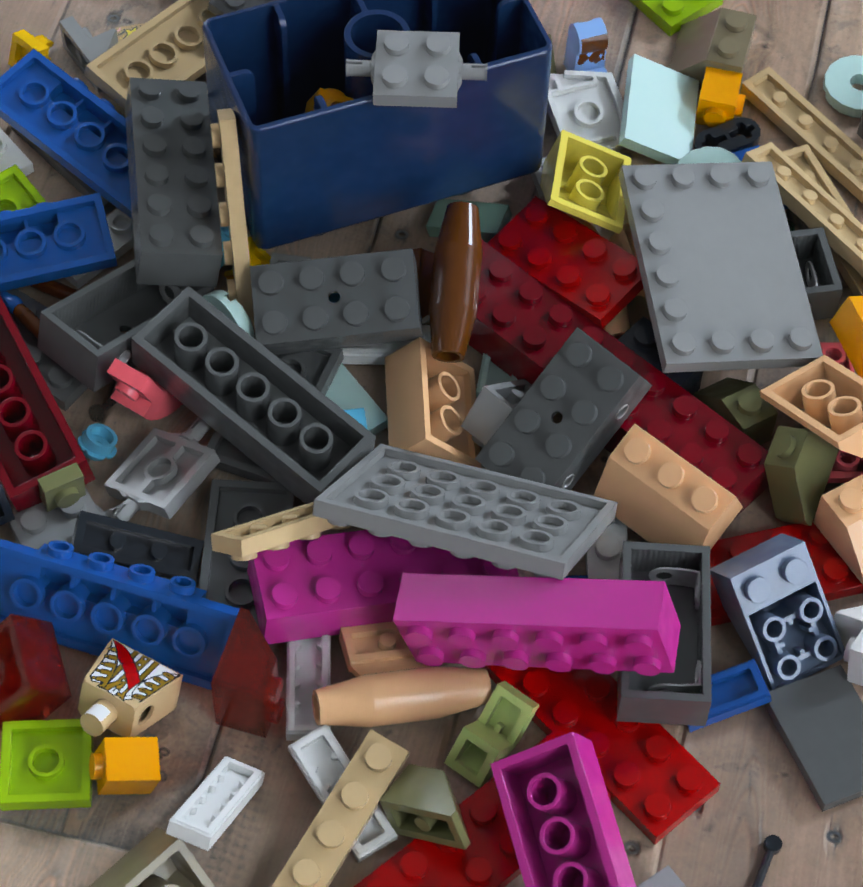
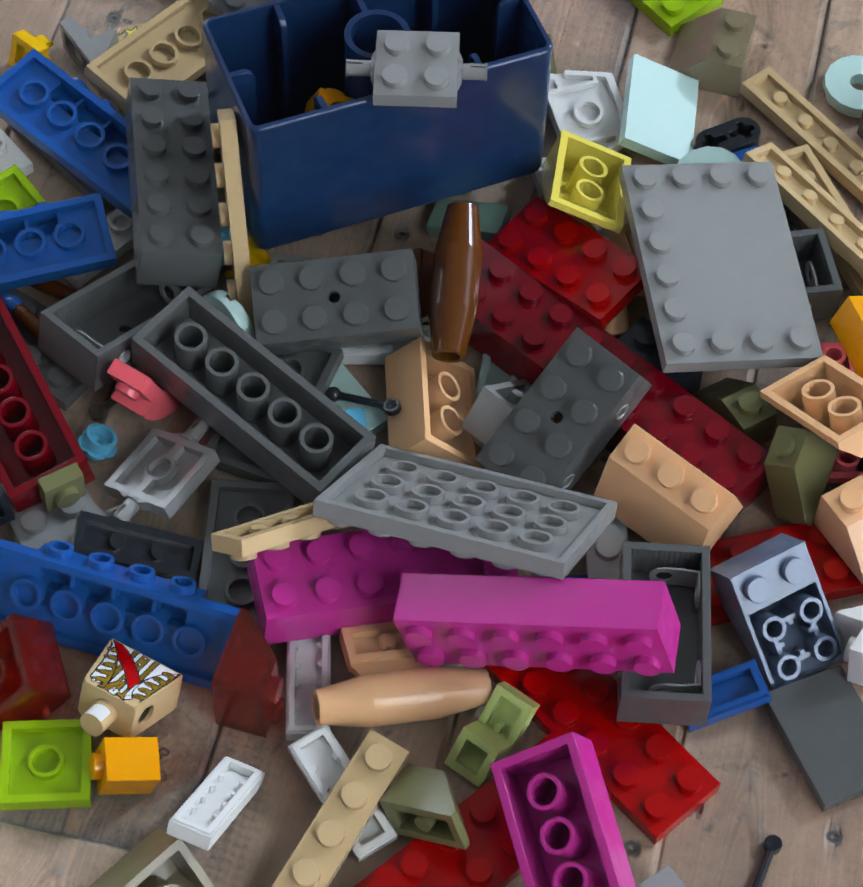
light blue leg [563,17,608,72] -> none
light orange brick [695,66,746,127] -> none
none -> black hinge [325,387,401,416]

